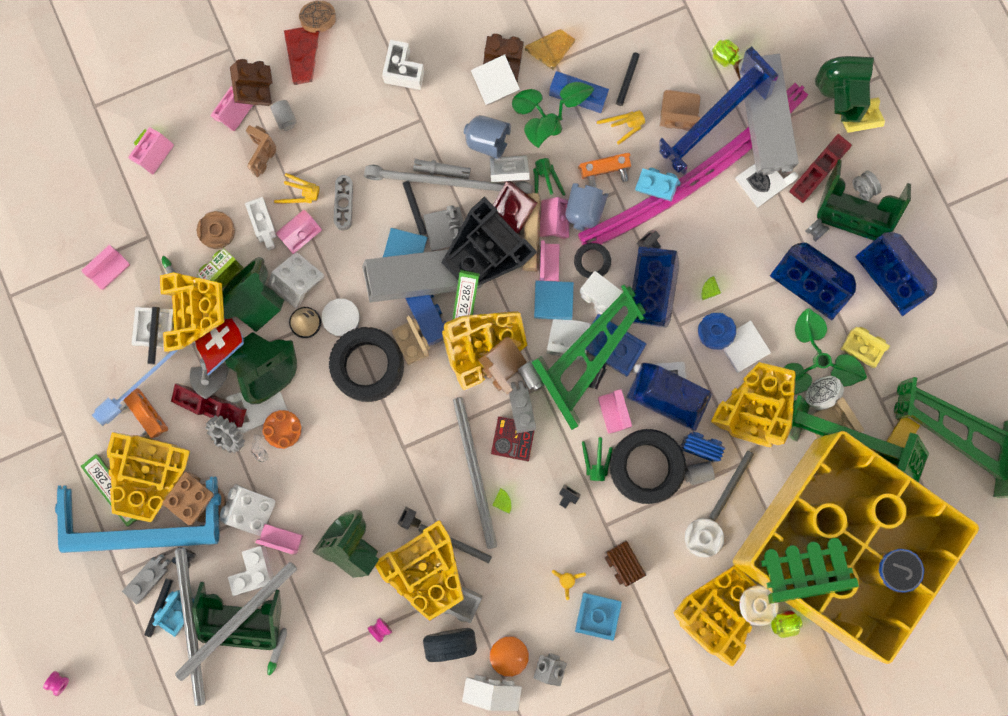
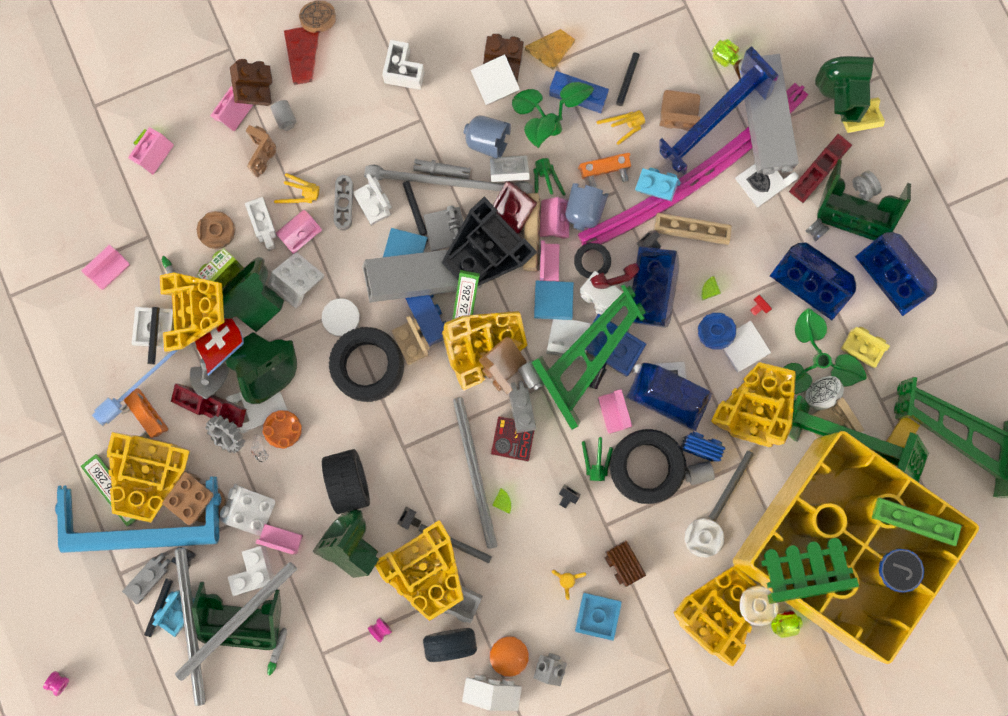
tan hat [289,307,321,338] -> none
none -> black tyre [322,449,370,514]
none -> white bracket [353,174,392,226]
none -> dark red bar [590,263,640,289]
none -> tan brick [653,213,732,245]
none -> red tile [750,294,772,315]
none -> bright green tile [872,498,962,546]

